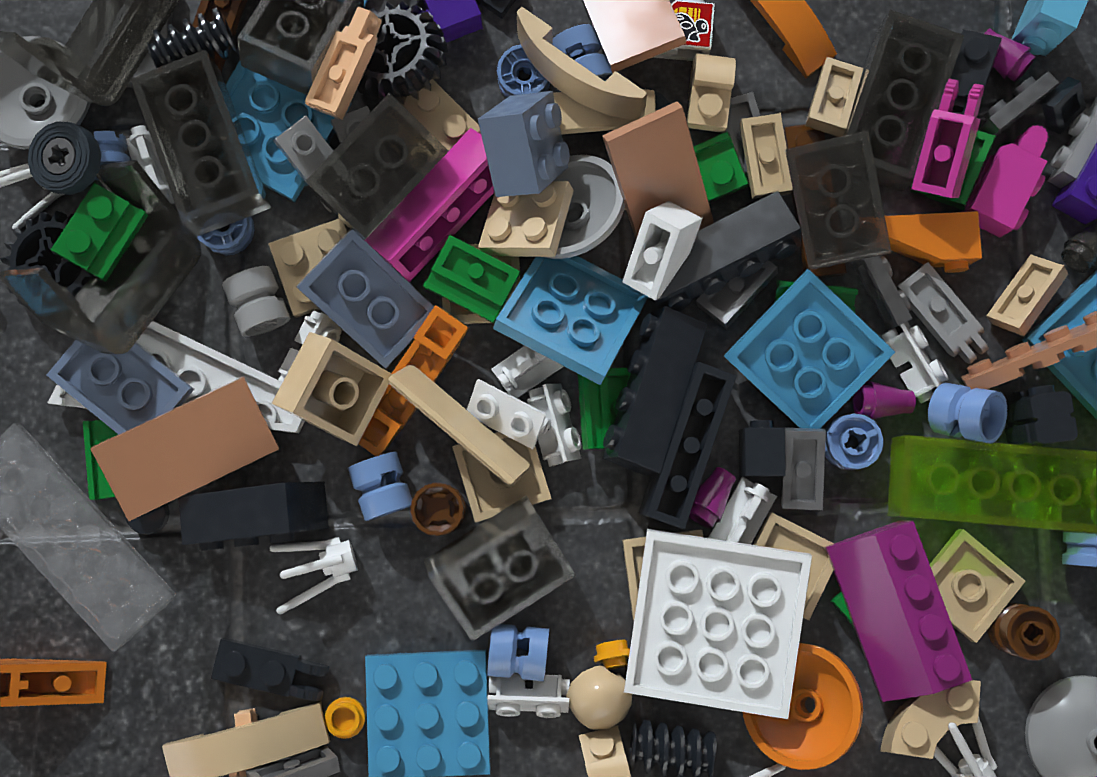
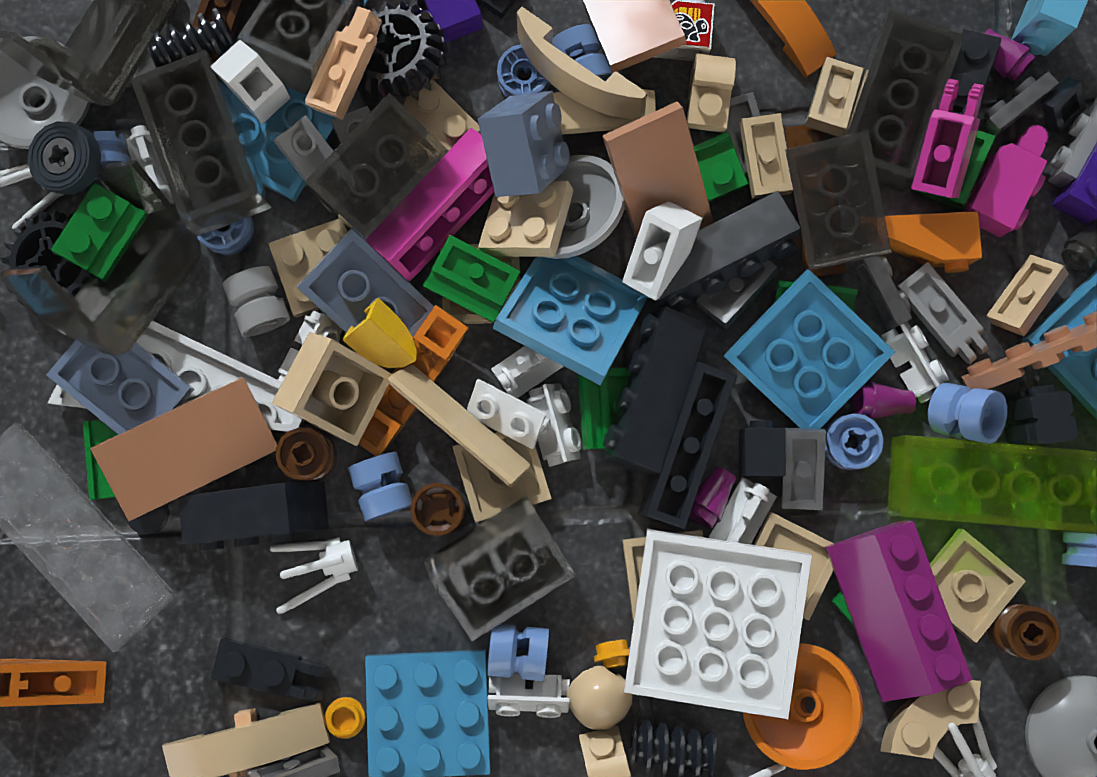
none -> white slope [210,40,290,124]
none -> reddish brown wheel [276,427,337,481]
none -> yellow brick [343,298,417,368]

